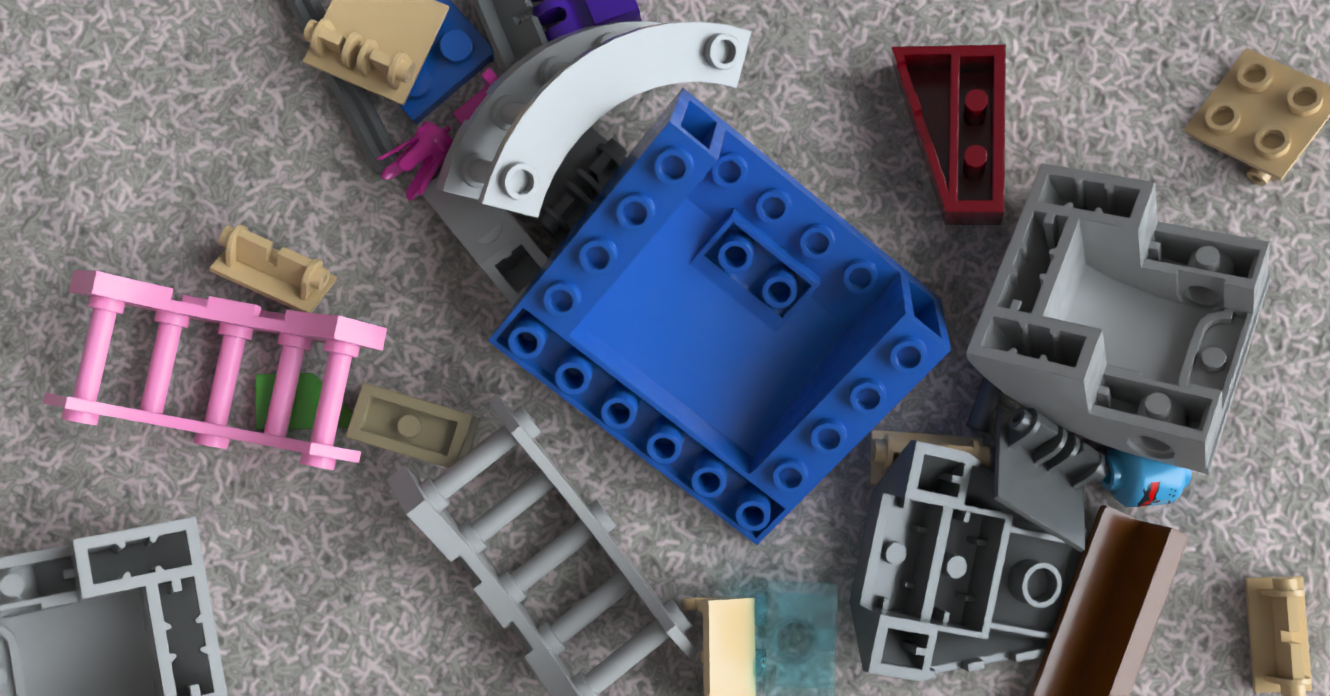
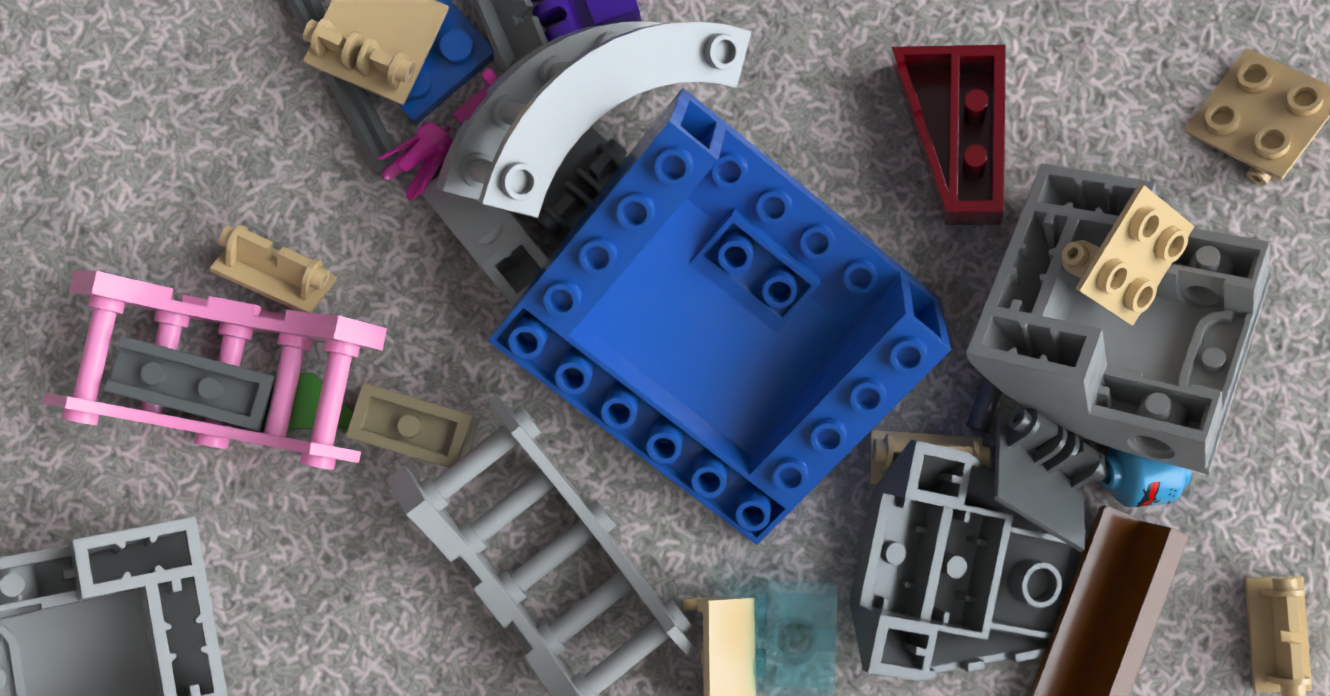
none -> dark grey hinge [103,335,276,431]
none -> tan hinge [1062,183,1195,326]

